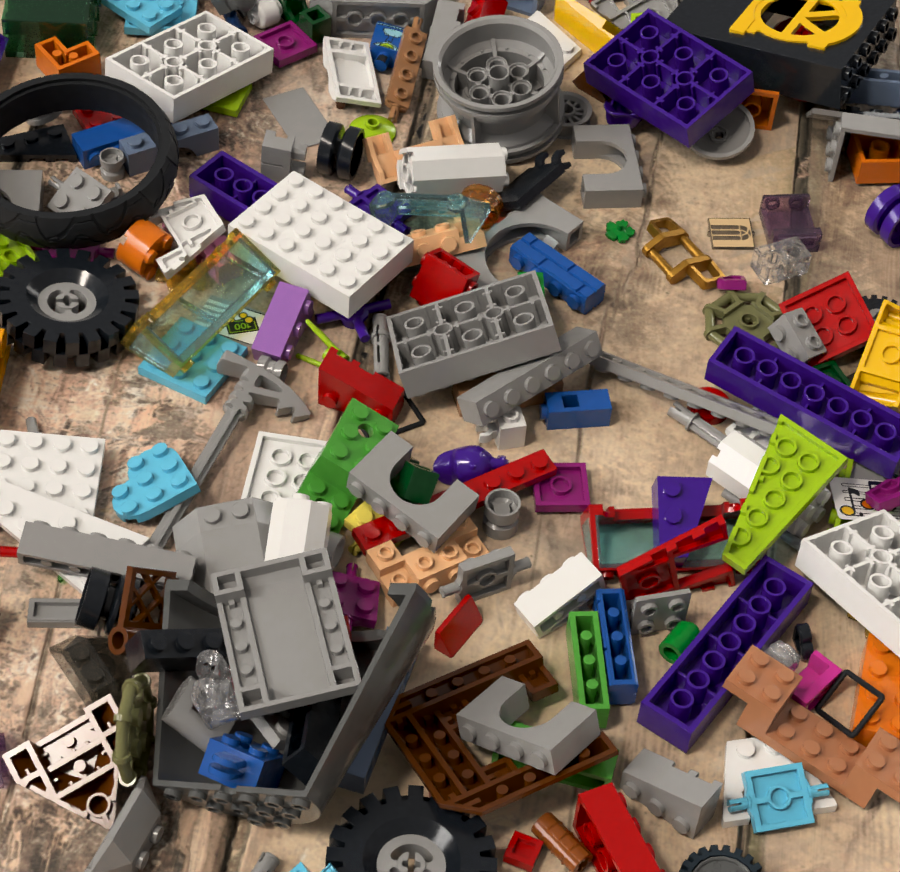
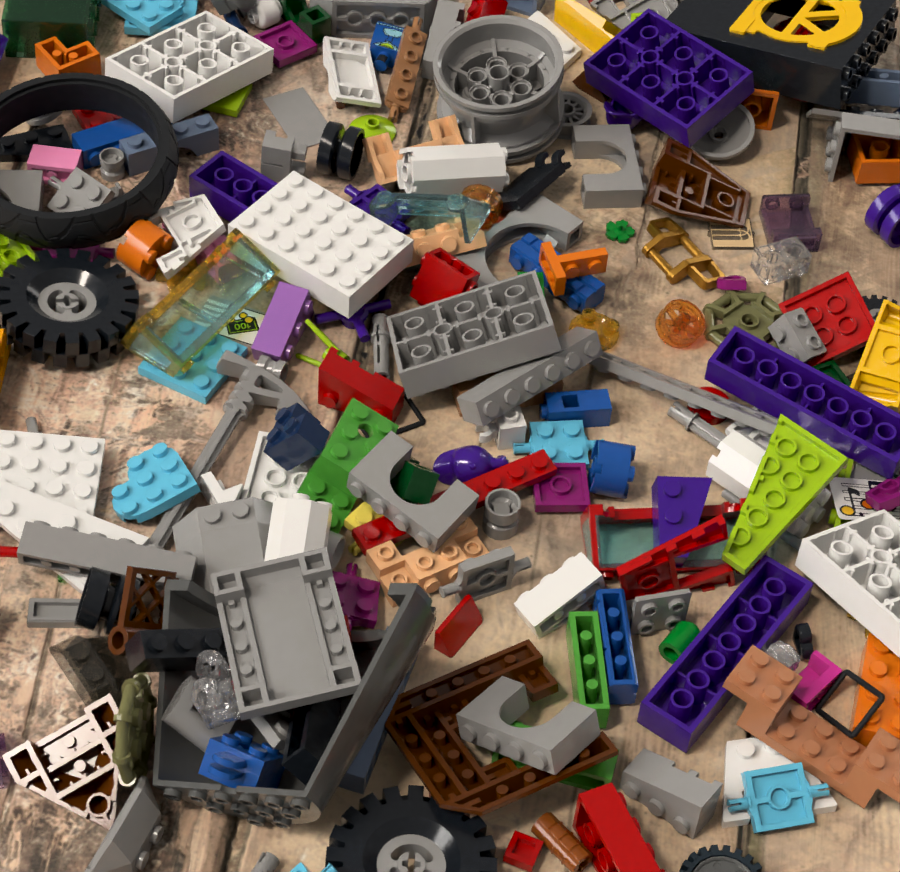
none -> bright pink panel [27,144,83,184]
none -> white slope [201,471,243,505]
none -> dark blue brick [263,403,330,471]
none -> medium azure plate [513,420,604,470]
none -> orange bracket [539,241,608,296]
none -> clear yellow dish [569,308,620,351]
none -> blue brick [587,440,636,499]
none -> reddish brown wedge [644,138,751,229]
none -> clear orange wheel [655,299,705,349]

